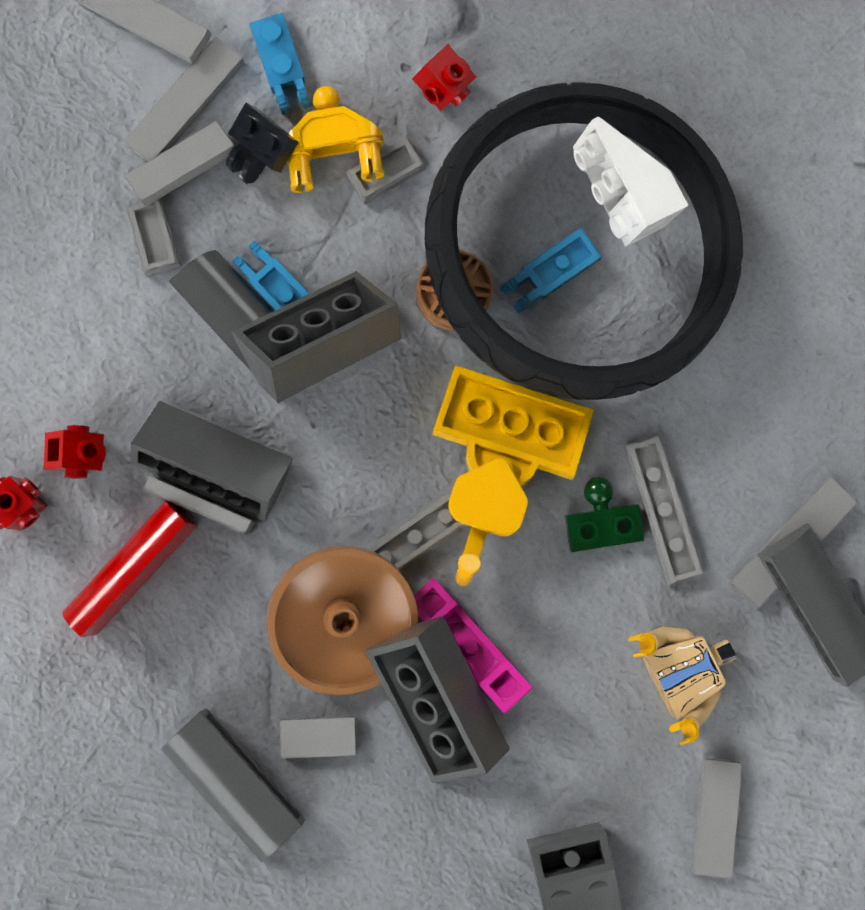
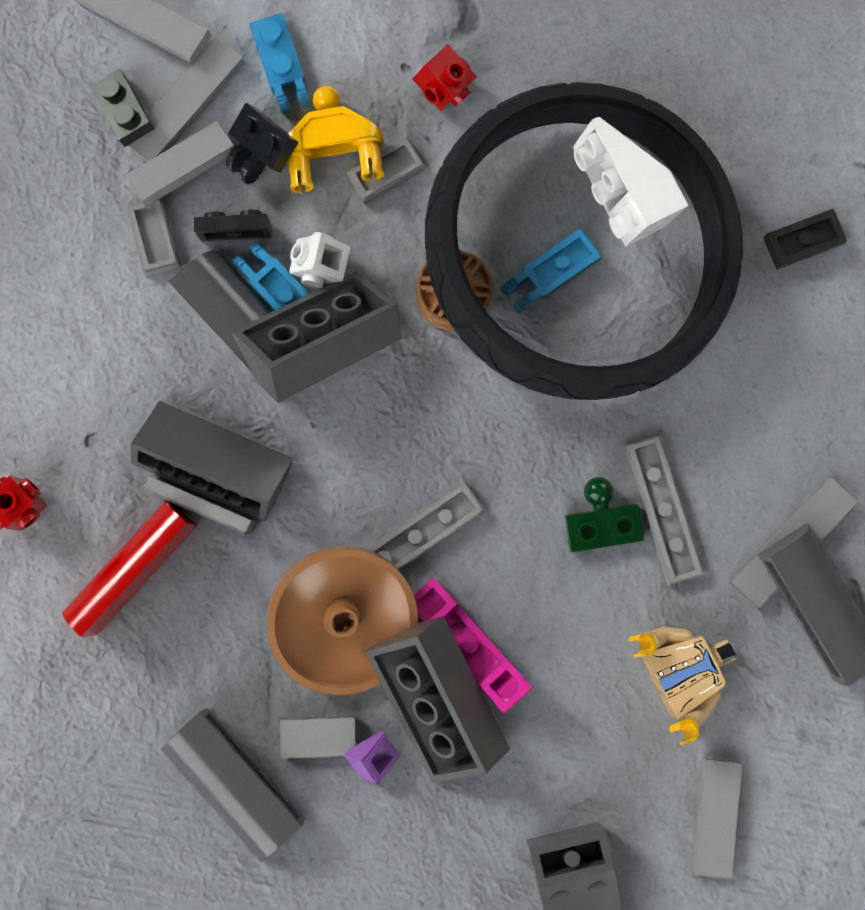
red brick [43,425,106,479] -> none
yellow plate [432,365,594,586] -> none
none -> pearl dark grey plate [90,70,155,147]
none -> pearl dark grey plate [194,210,272,242]
none -> white brick [289,232,350,288]
none -> medium lavender slope [344,731,400,785]
none -> pearl dark grey plate [763,208,847,270]

